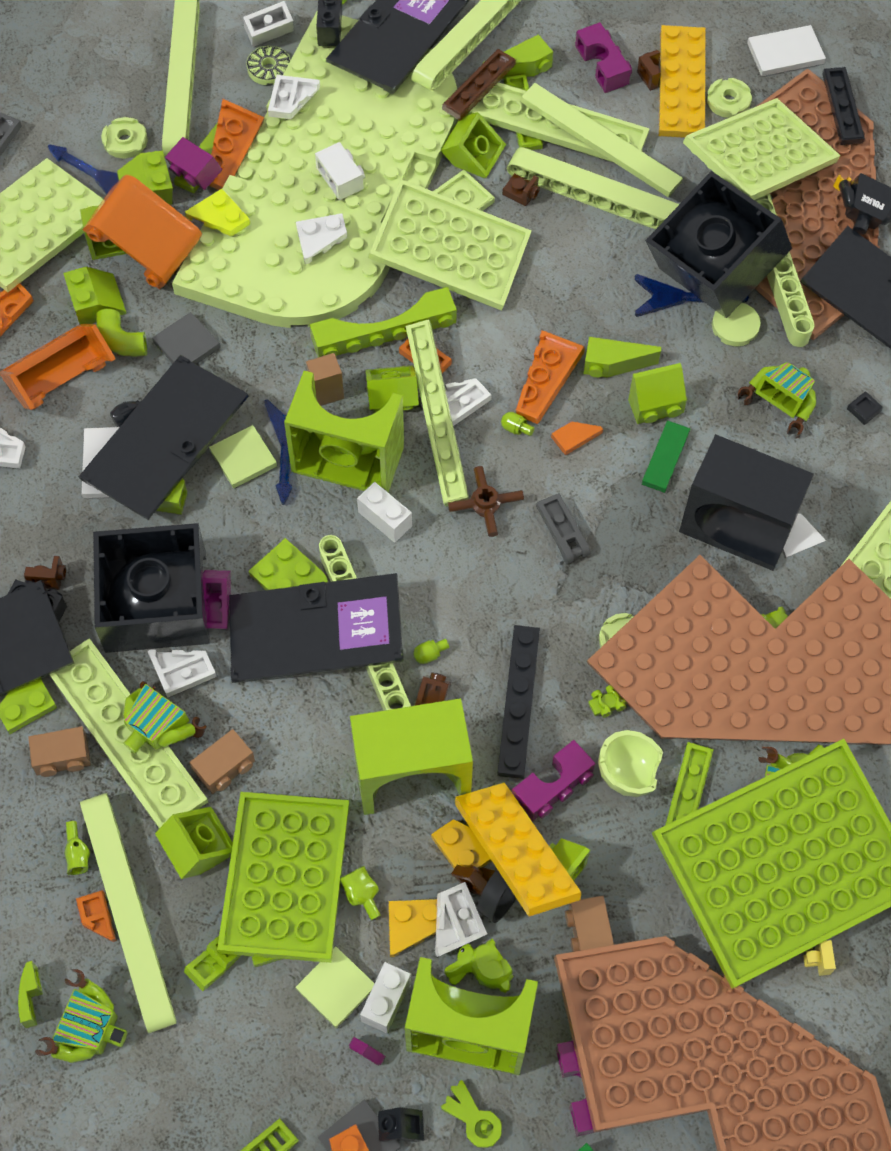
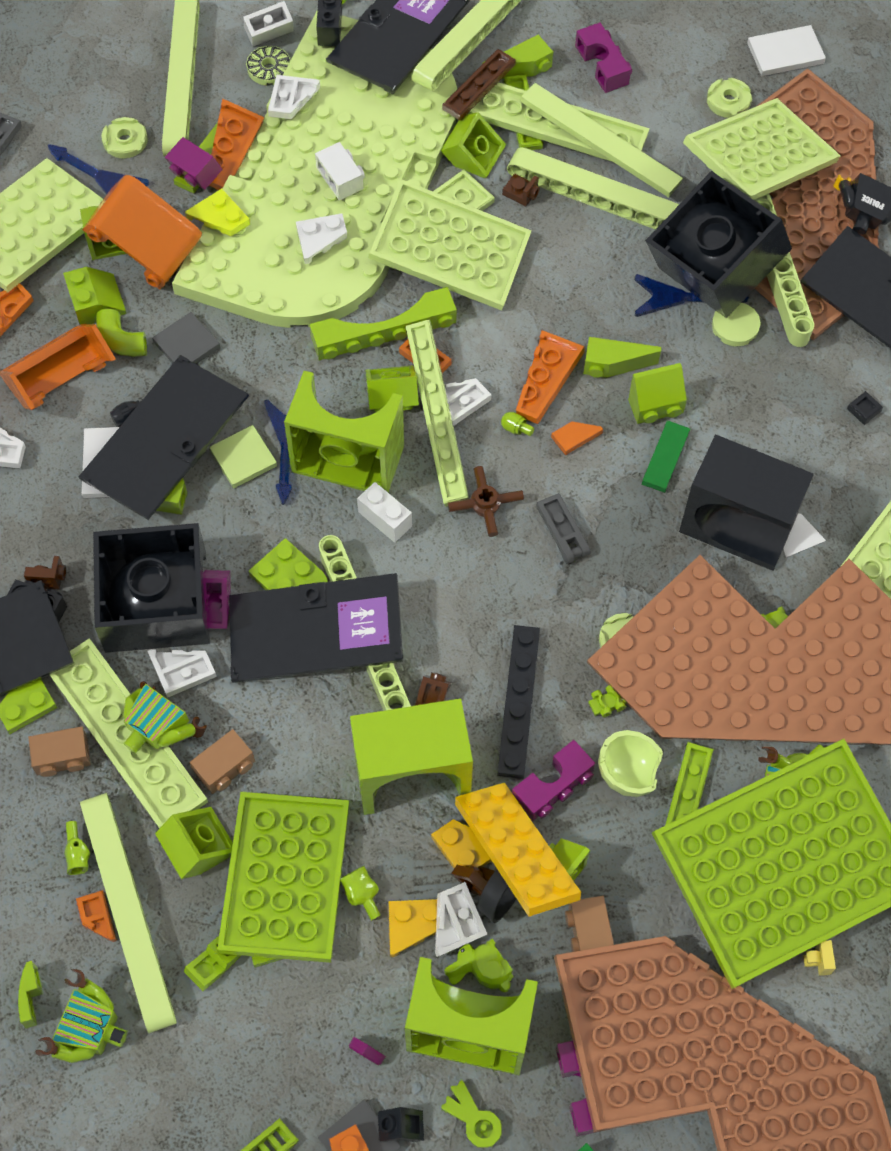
lime slope [117,150,173,205] -> none
yellowish green tile [296,946,375,1029] -> none
medium nougat brick [306,353,344,406] -> none
white brick [360,962,411,1033] -> none
lime cylinder [413,638,450,664] -> none
reddish brown bracket [637,50,661,91] -> none
yellow plate [659,25,705,138] -> none
lime torso [738,363,816,438] -> none
black tile [822,67,865,145] -> none

